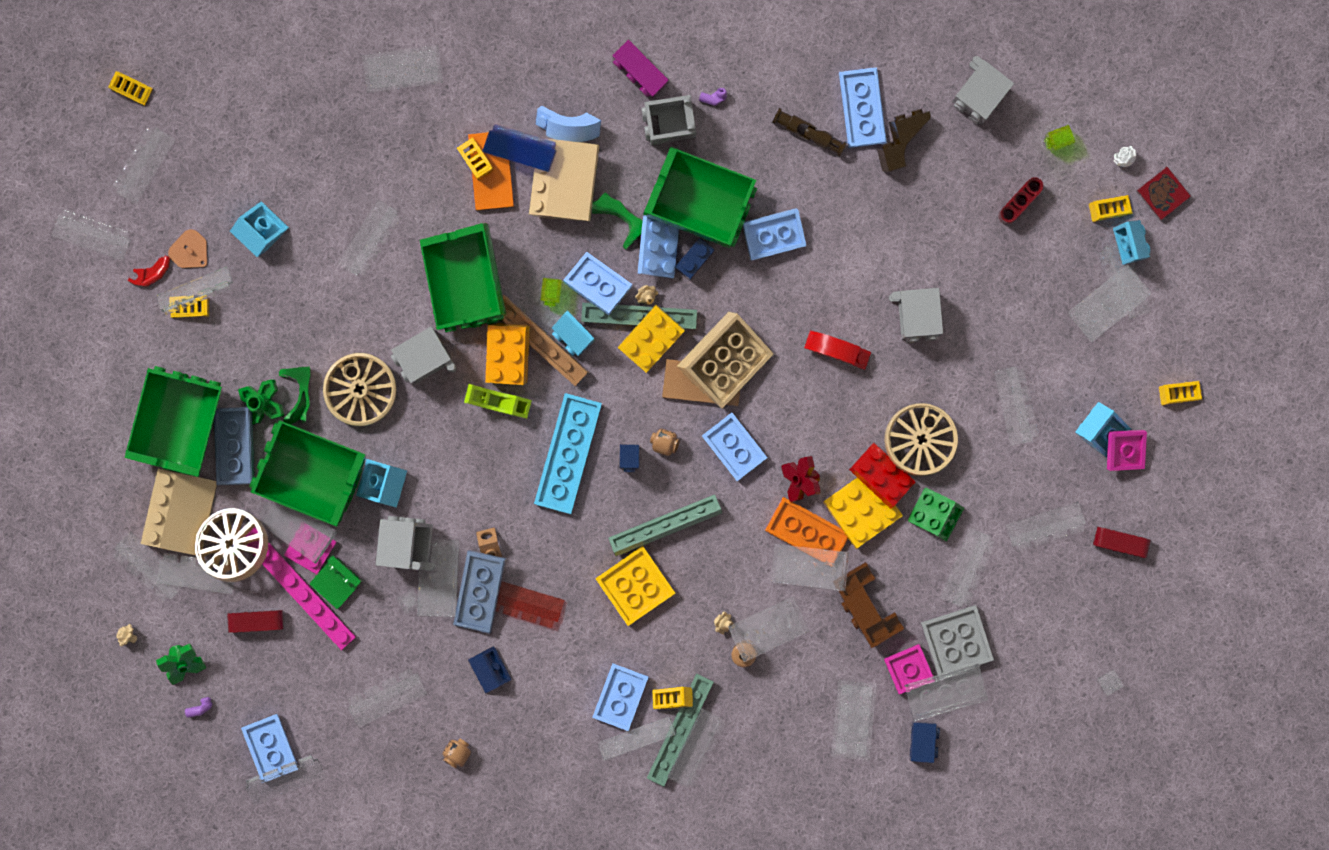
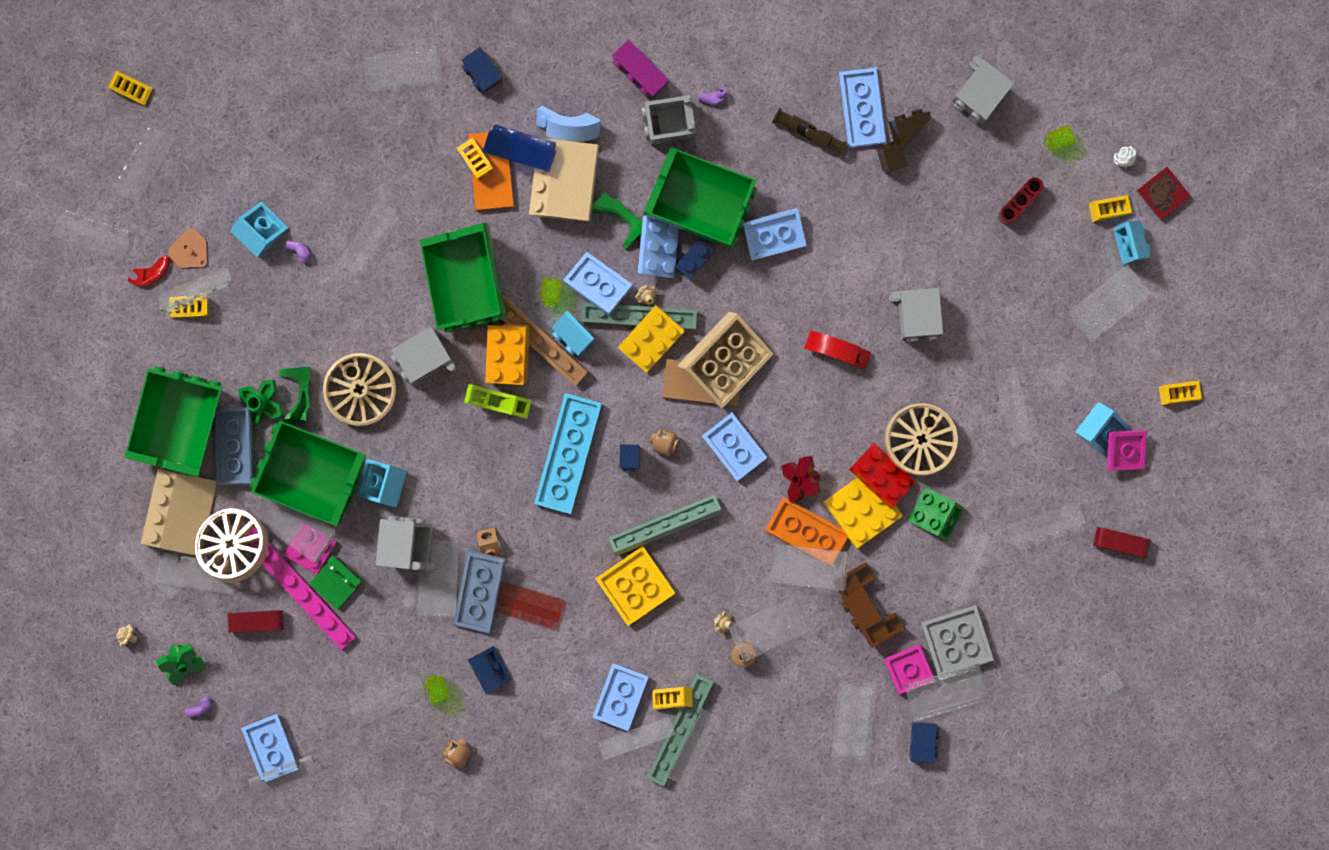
none -> medium lavender arm [286,240,310,263]
none -> clear neon green brick [422,674,450,704]
none -> dark blue brick [461,47,503,93]

